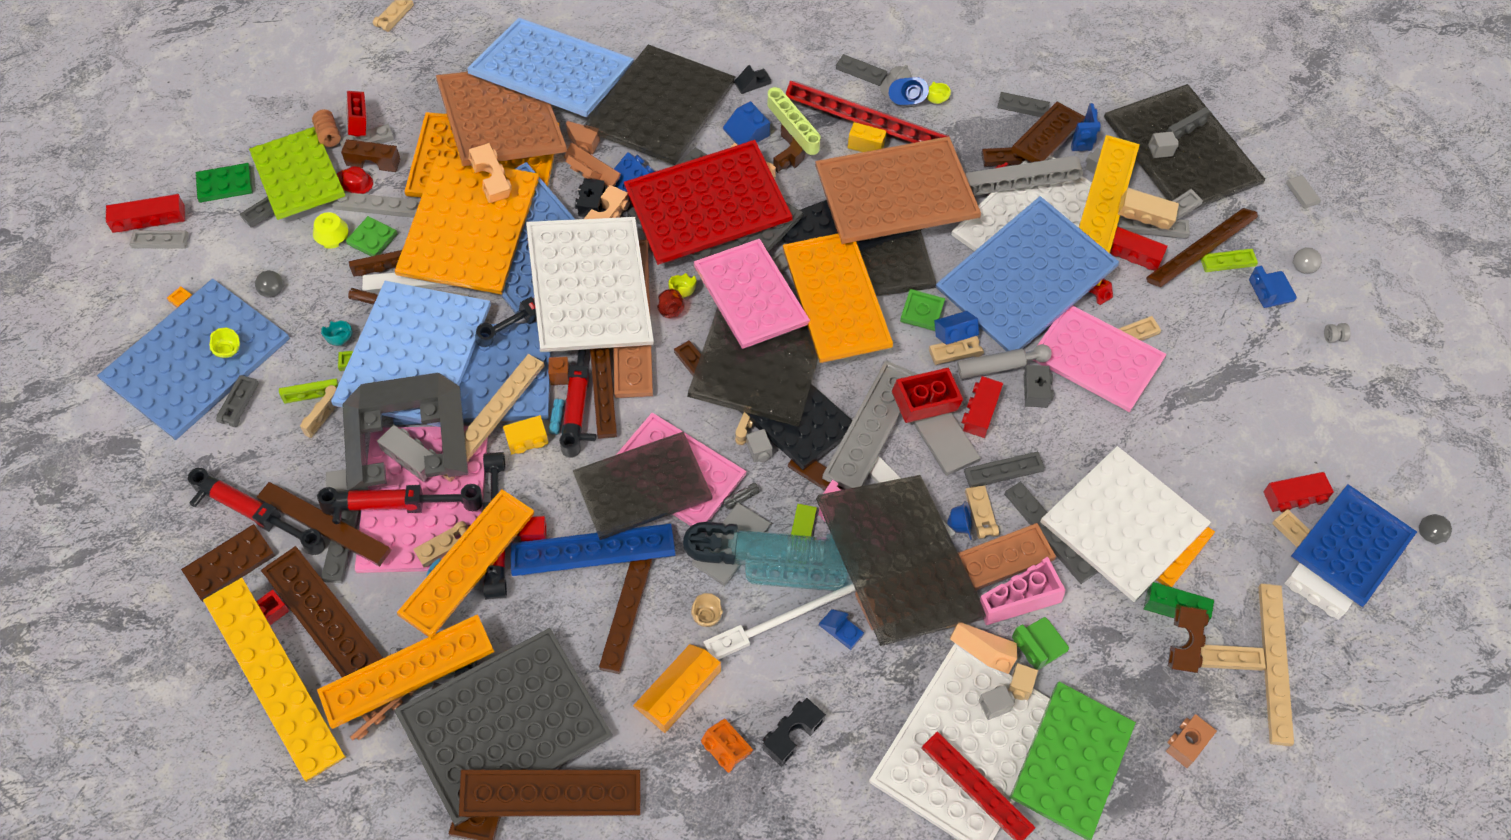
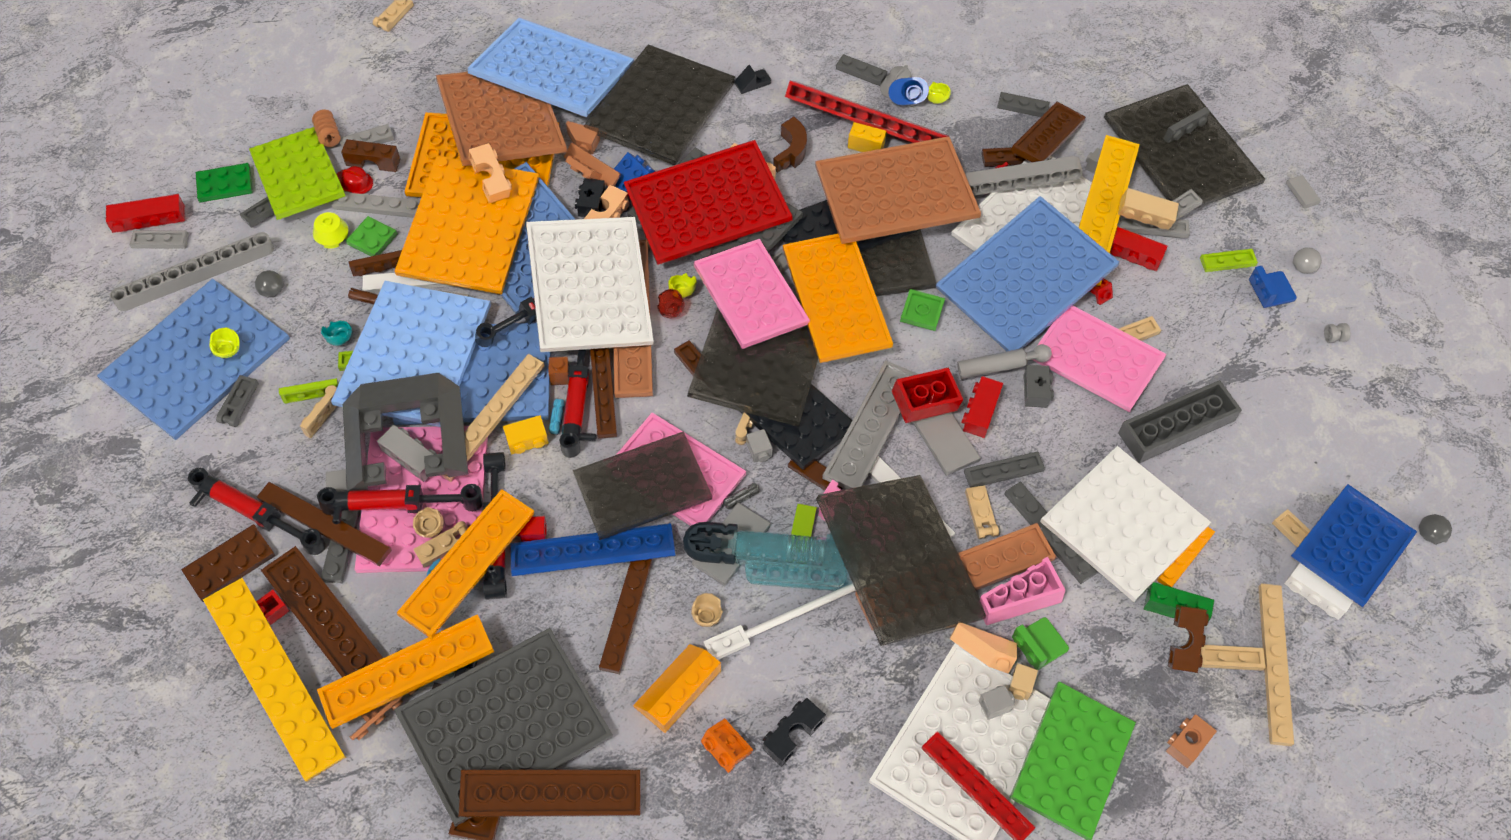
light orange tile [167,286,192,308] -> none
red brick [346,91,366,137] -> none
blue slope [723,101,770,145] -> none
yellowish green beam [767,87,821,155] -> none
blue slope [819,609,864,650] -> none
tan plate [929,336,984,365] -> none
blue brick [934,311,979,345] -> none
blue piece [947,501,972,540] -> none
blue bracket [1071,103,1101,151] -> none
reddish brown tile [1146,208,1258,287] -> none
light grey brick [1148,131,1178,158] -> none
red brick [1263,472,1334,512] -> none
none -> light grey beam [110,232,274,311]
none -> tan hair [413,507,444,538]
none -> dark grey brick [1118,380,1242,463]

